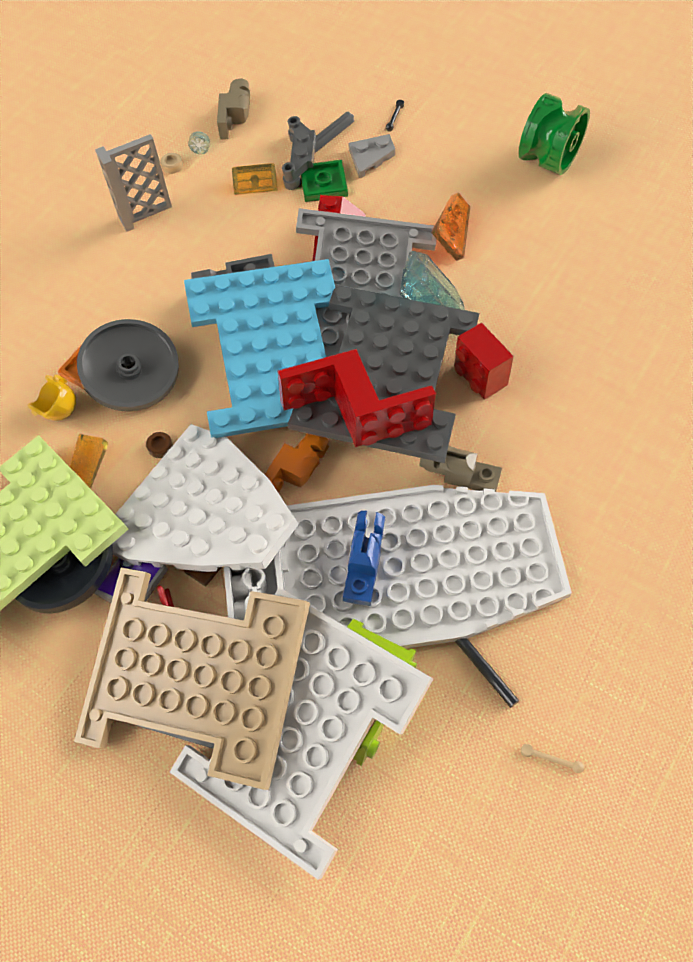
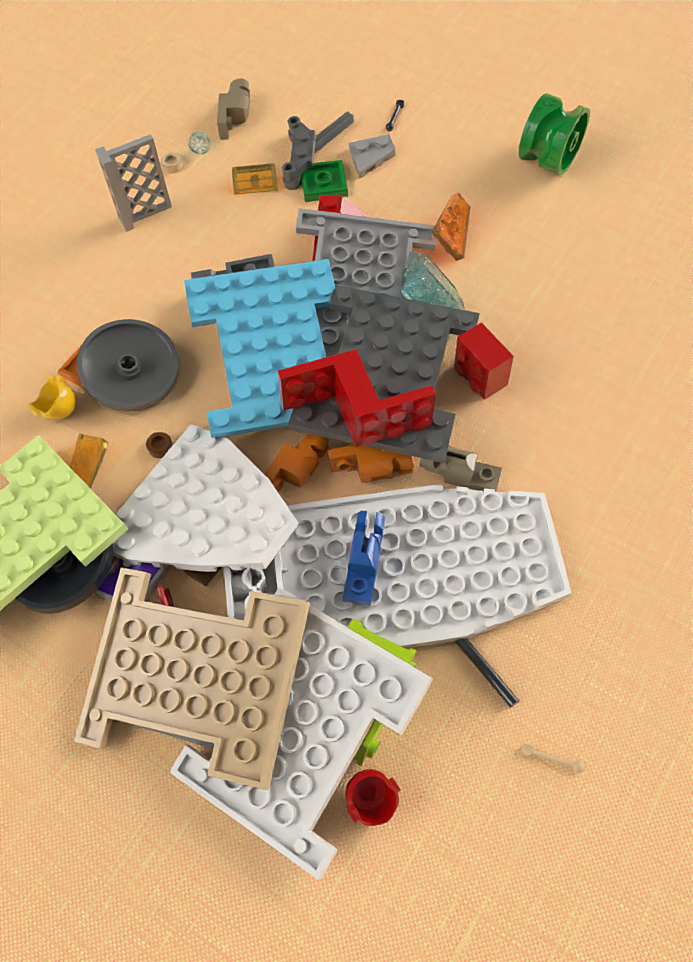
none -> orange plate [328,444,414,482]
none -> red cap [345,769,401,826]

